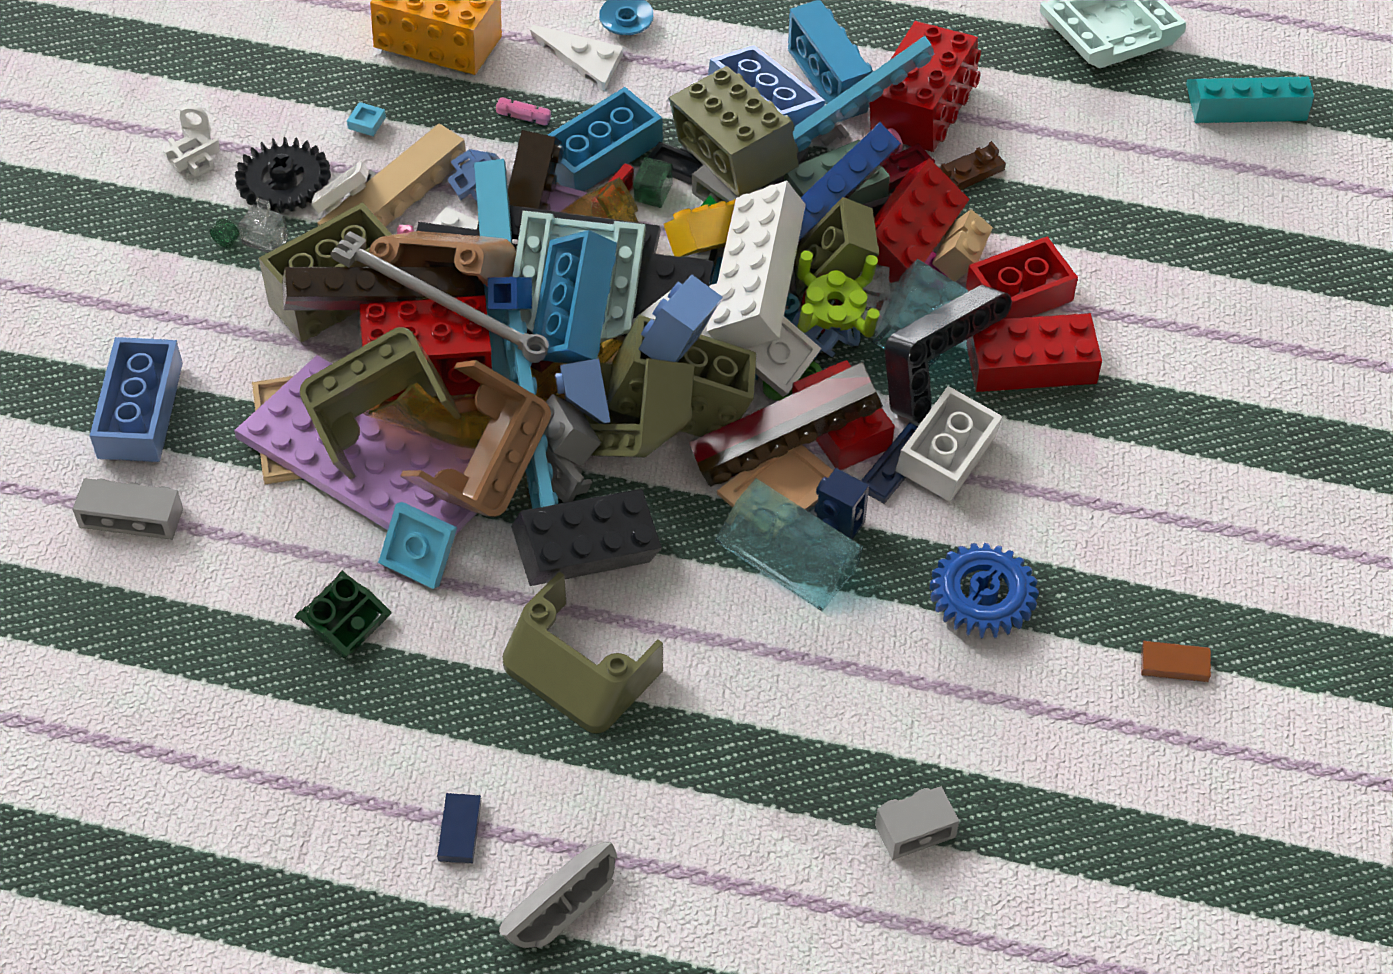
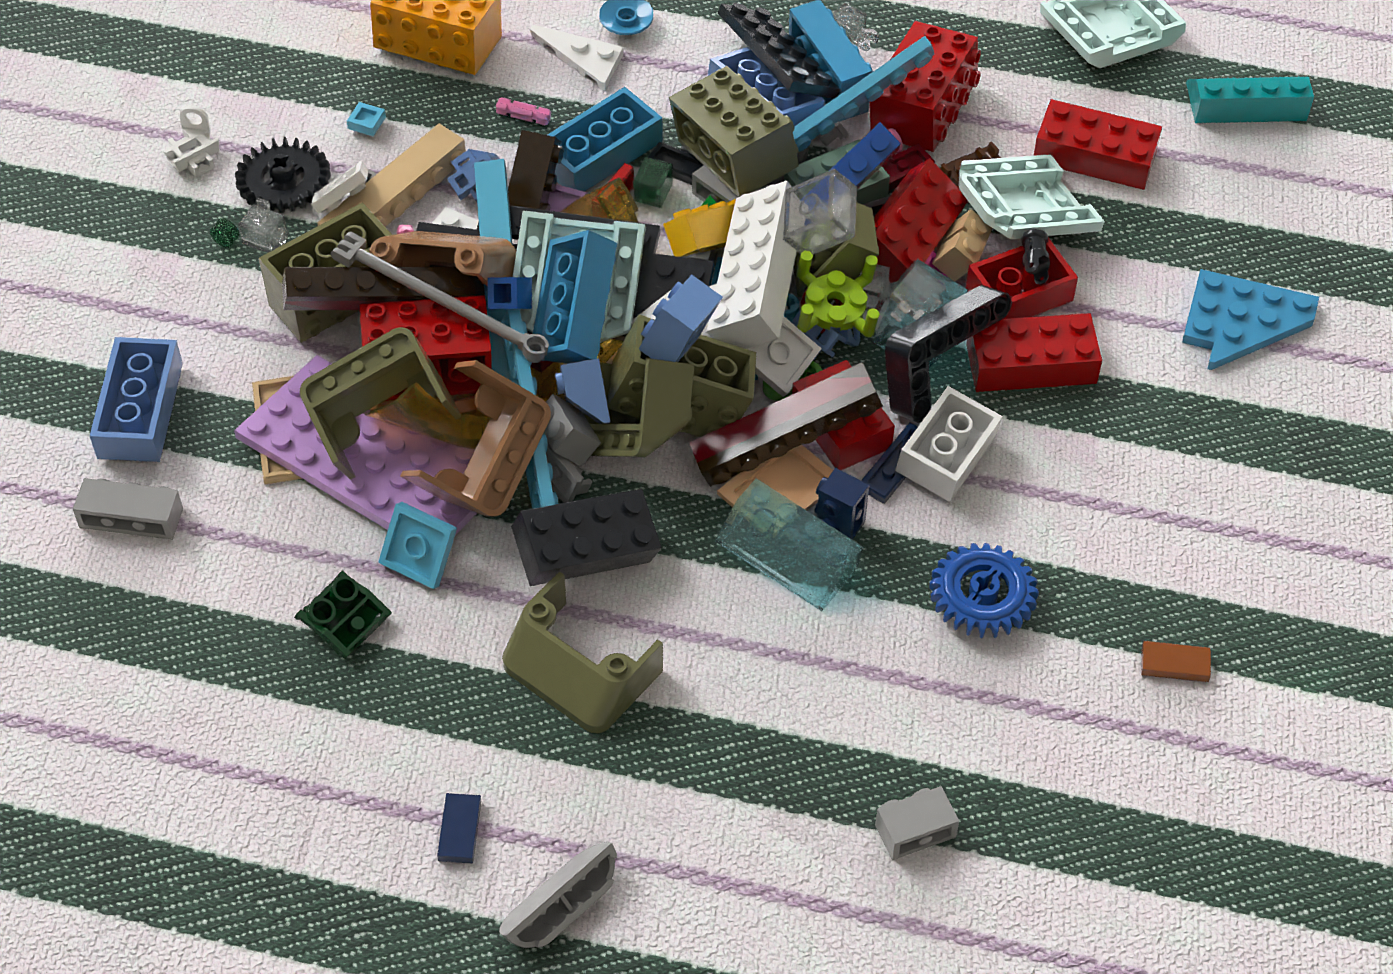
none -> black plate [718,3,840,99]
none -> clear brick [783,169,857,254]
none -> clear brick [833,2,879,52]
none -> clear brick [889,264,946,322]
none -> light aqua wedge [959,155,1105,239]
none -> black piece [1021,229,1050,285]
none -> red brick [1033,99,1163,190]
none -> dark azure wing [1182,269,1319,370]

